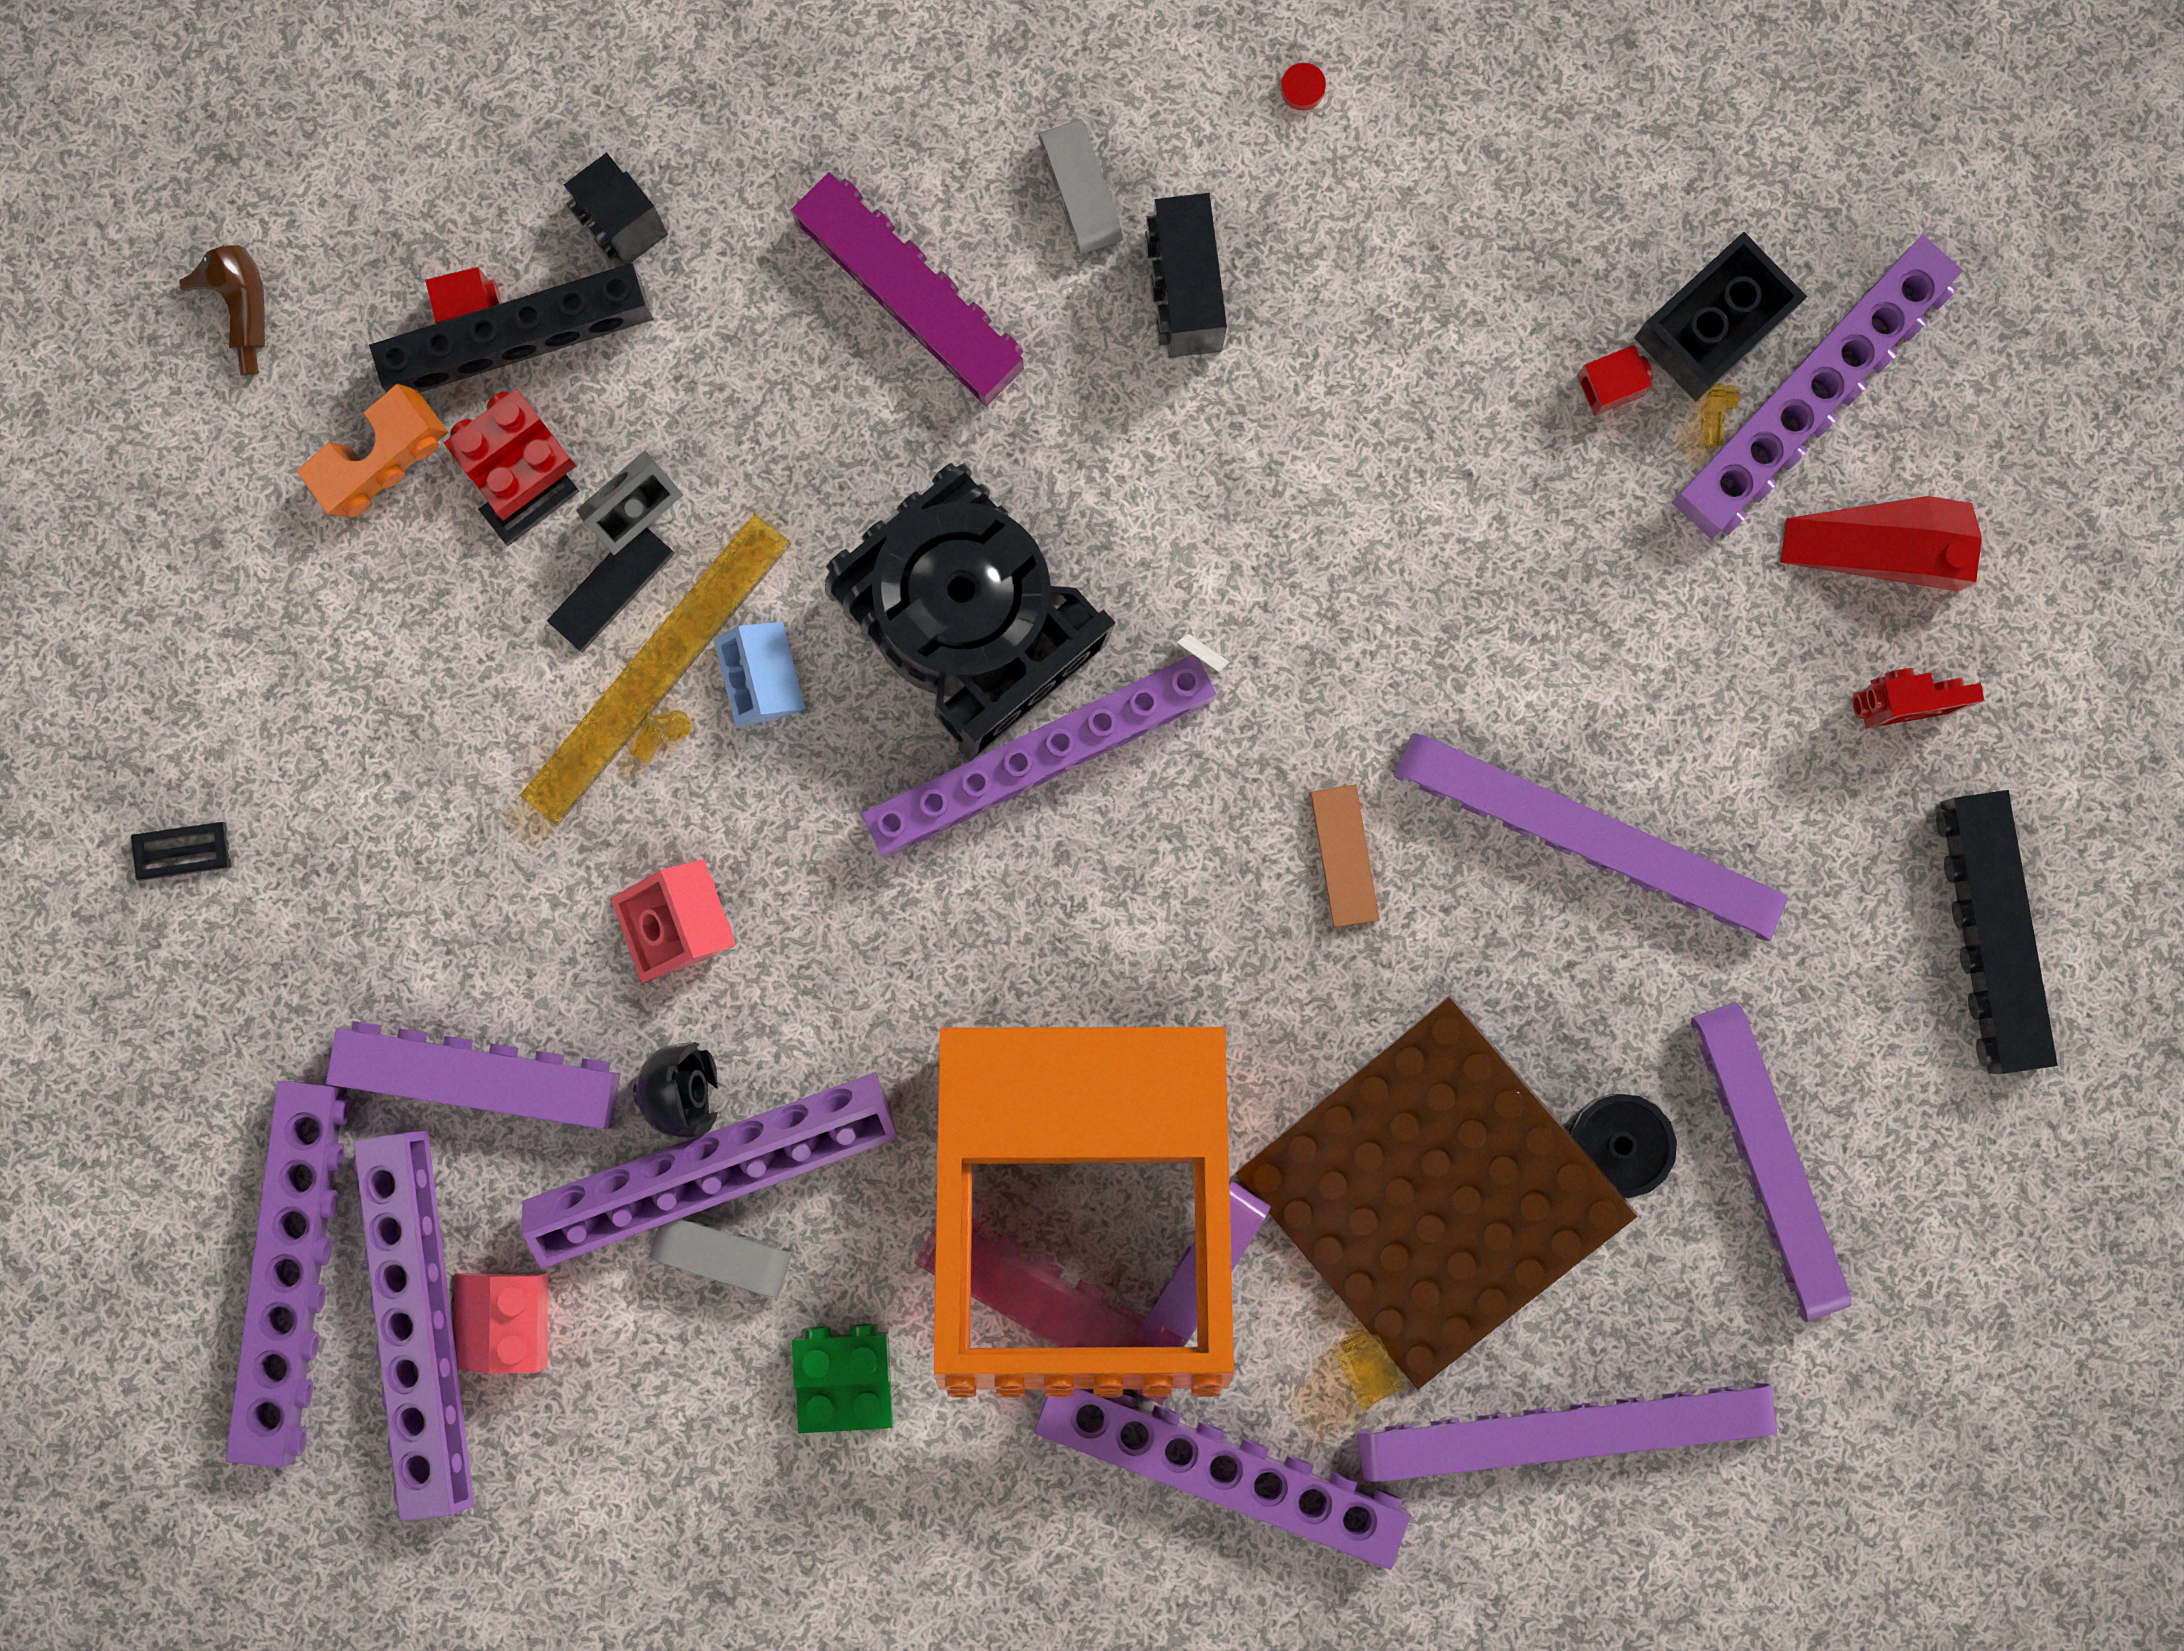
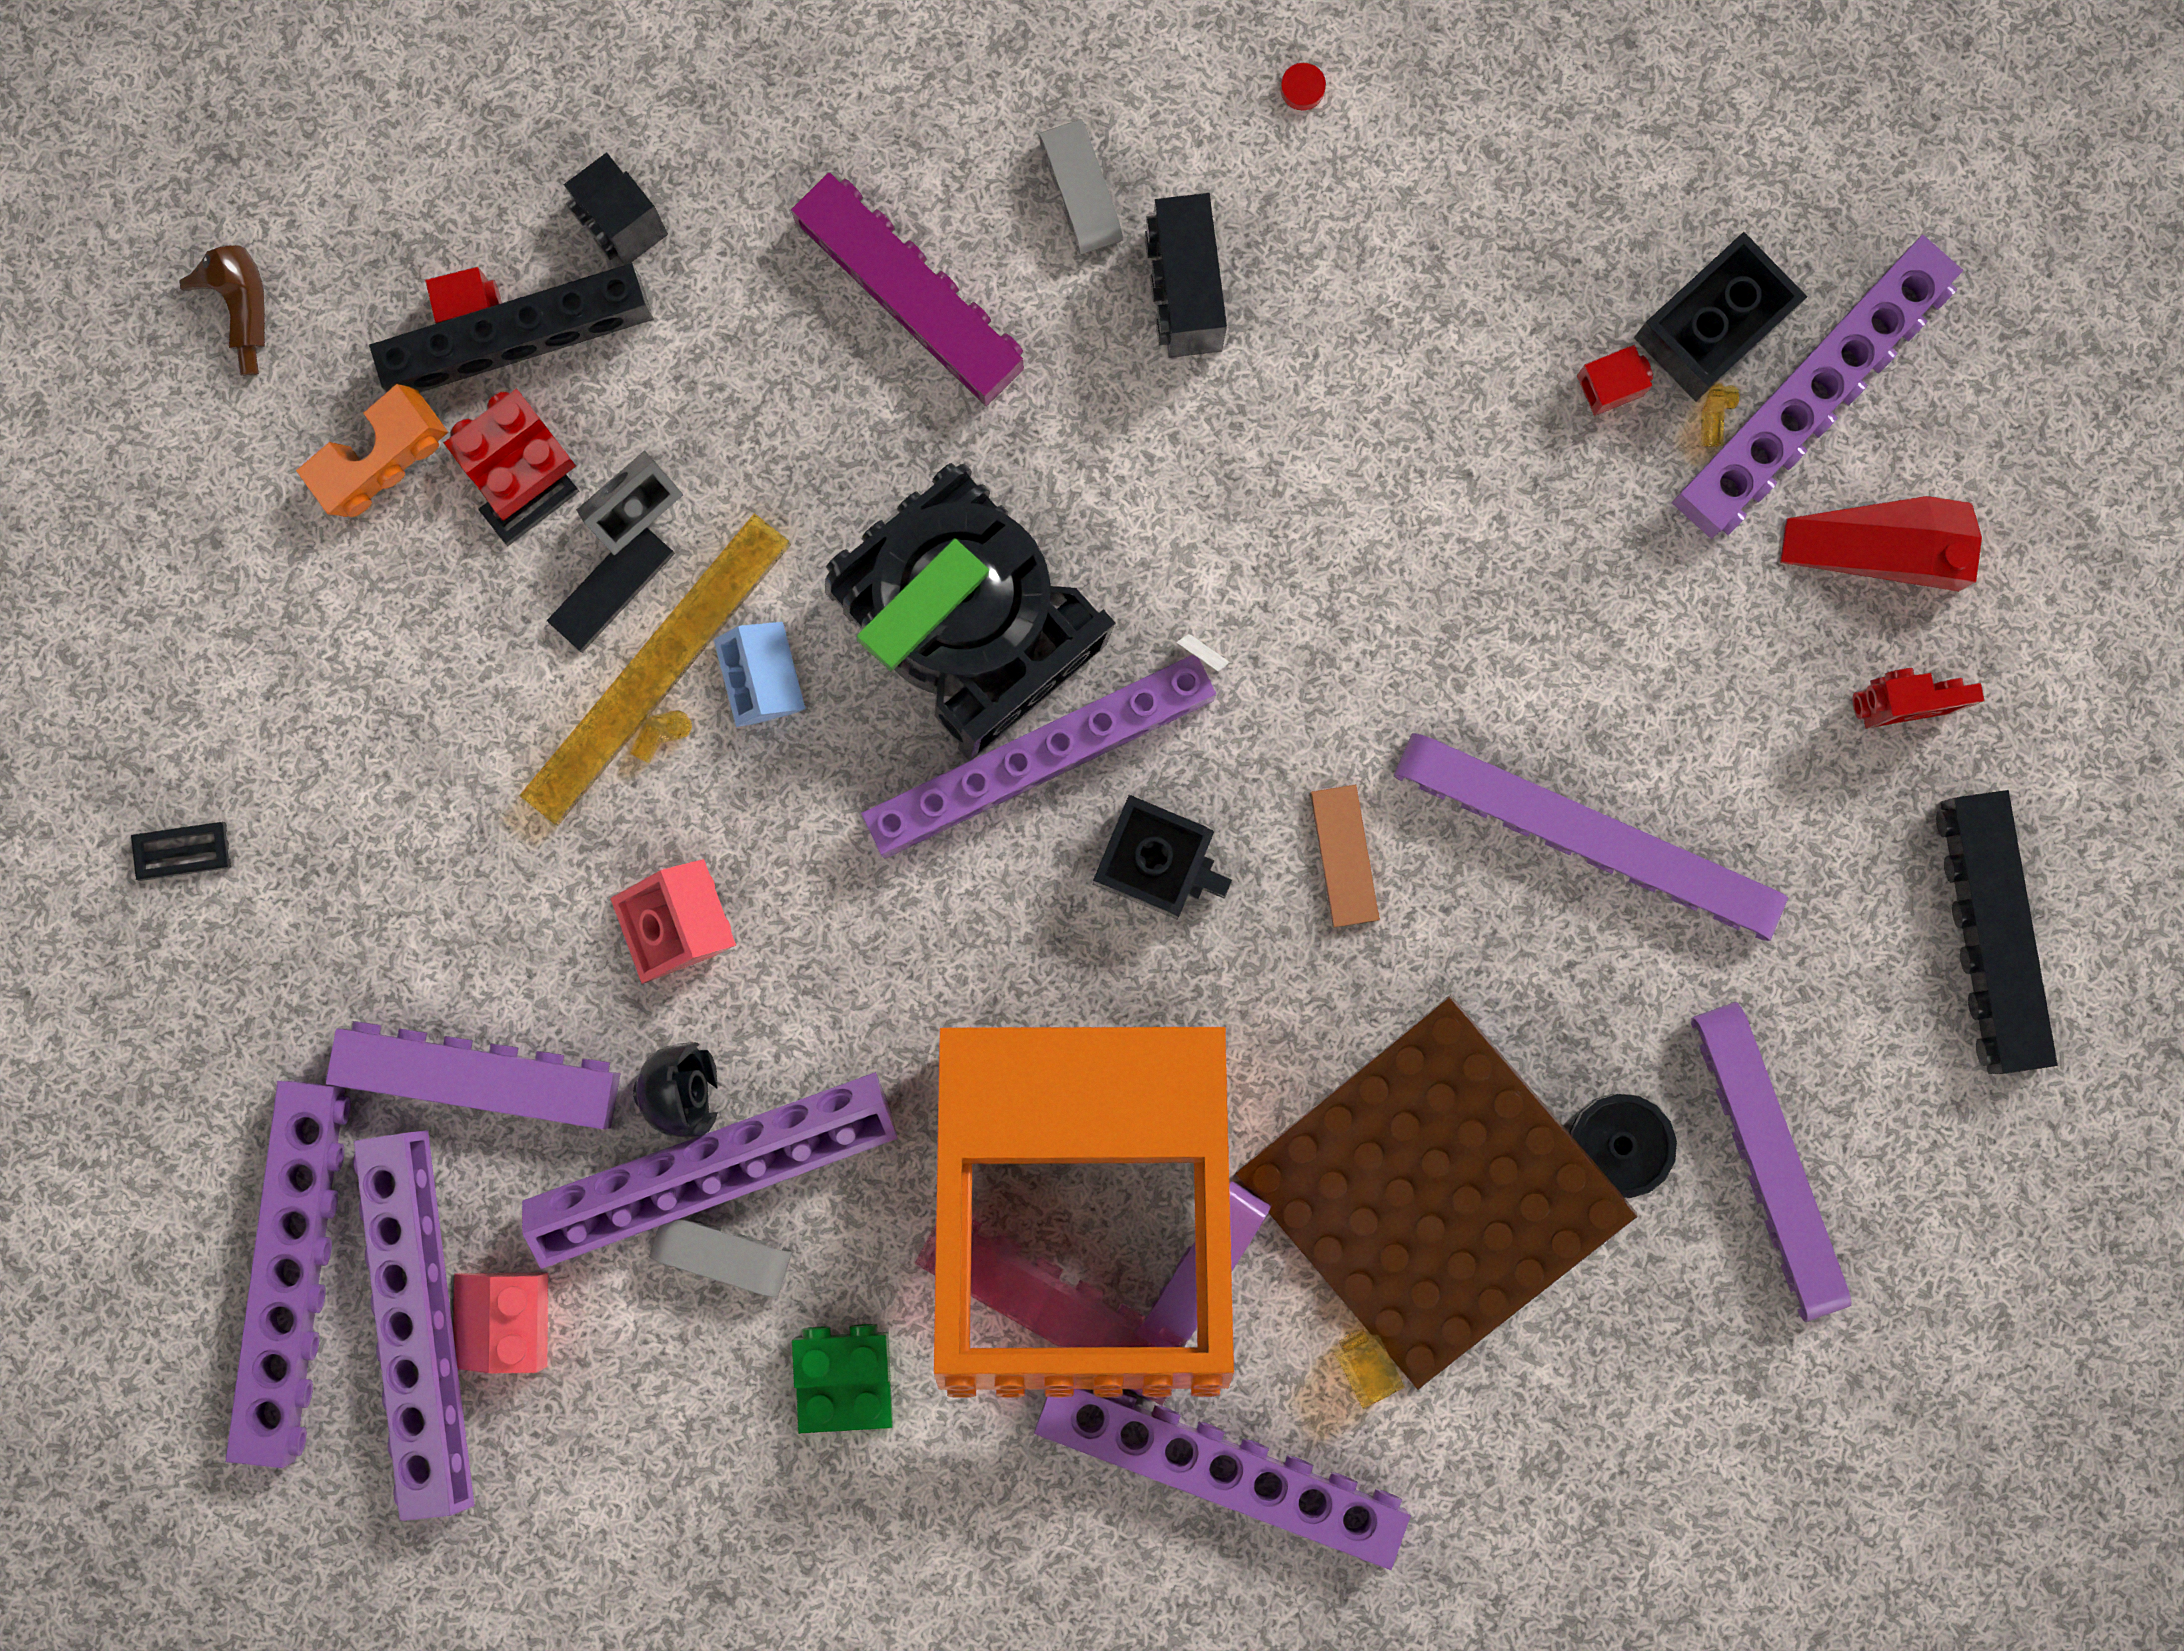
medium lavender beam [1356,1383,1778,1482] -> none
none -> bright green tile [856,538,990,672]
none -> black hinge [1092,795,1233,920]

